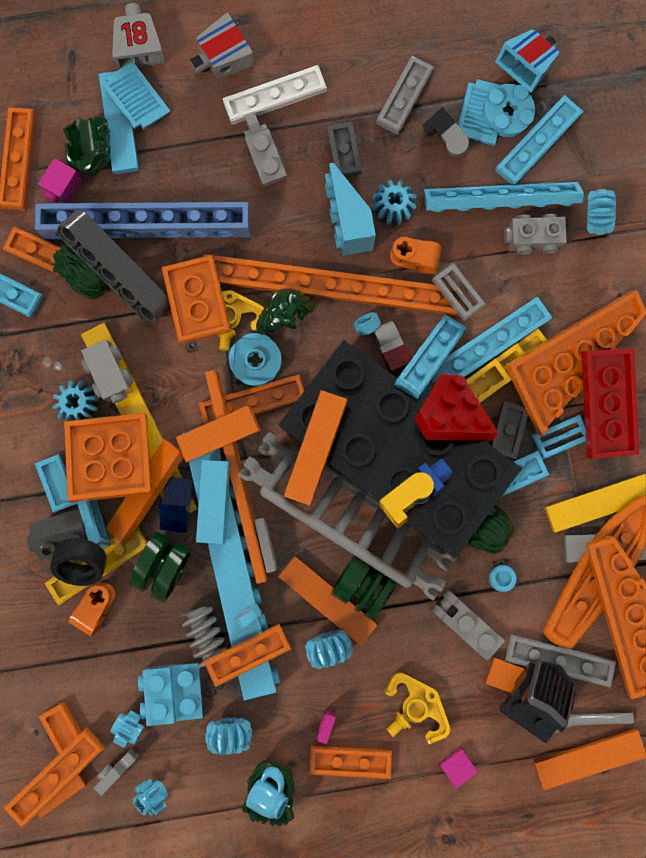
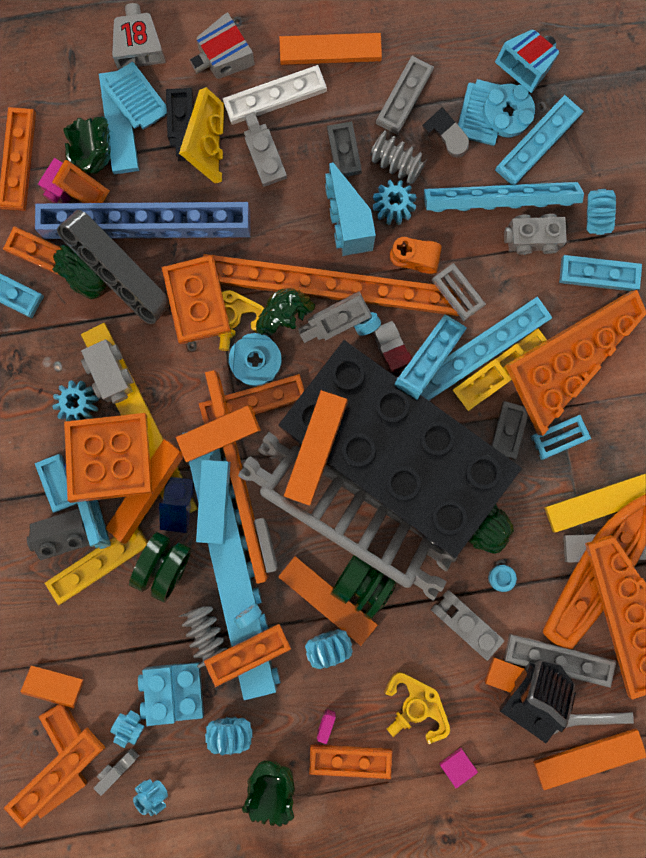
black tyre [50,538,107,586] -> none
orange piece [68,582,116,637] -> none
medium azure piece [246,766,288,819] -> none
yellow hips [380,458,453,529] -> none
red plate [415,374,498,441] -> none
medium azure plate [501,451,550,497] -> none
red plate [581,348,640,459] -> none
none -> orange tile [20,665,84,708]
none -> orange tile [52,160,110,203]
none -> black hinge [166,88,193,162]
none -> yellow wing [179,87,224,184]
none -> orange tile [279,33,382,65]
none -> light grey hinge [298,291,372,343]
none -> light grey piece [370,130,428,185]
none -> medium azure plate [559,255,642,291]

